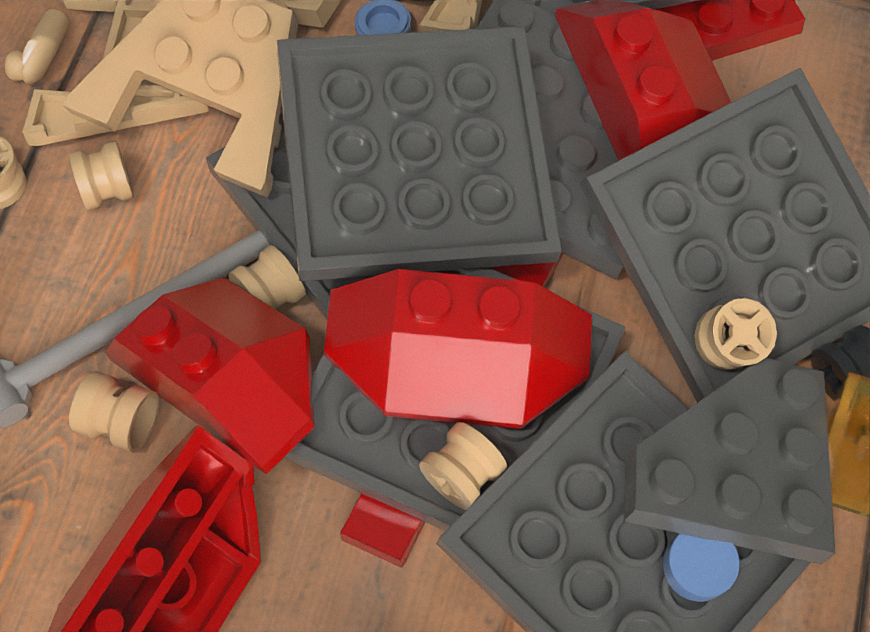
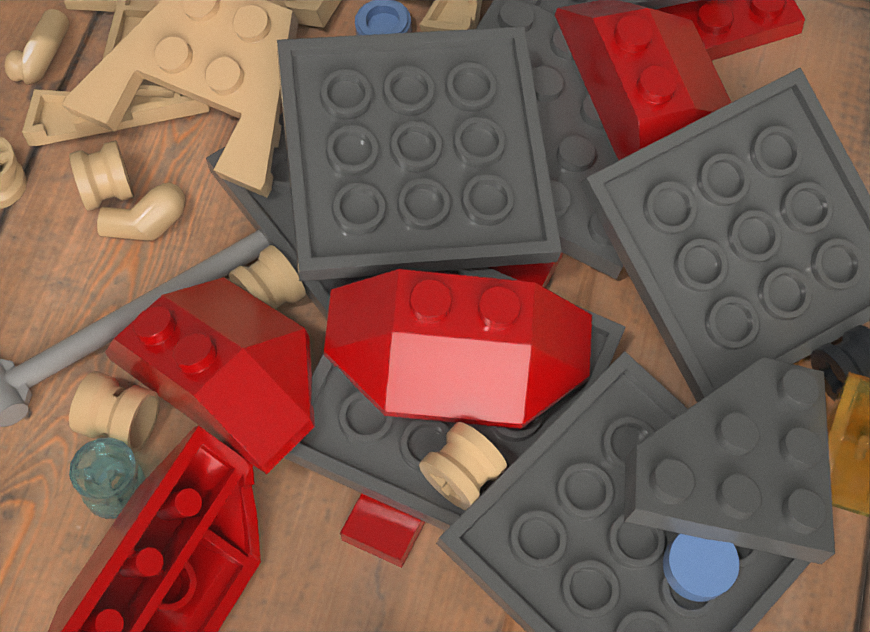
tan wheel [694,298,777,371] -> none
none -> clear light blue wheel [69,438,146,519]
none -> tan arm [97,183,185,241]

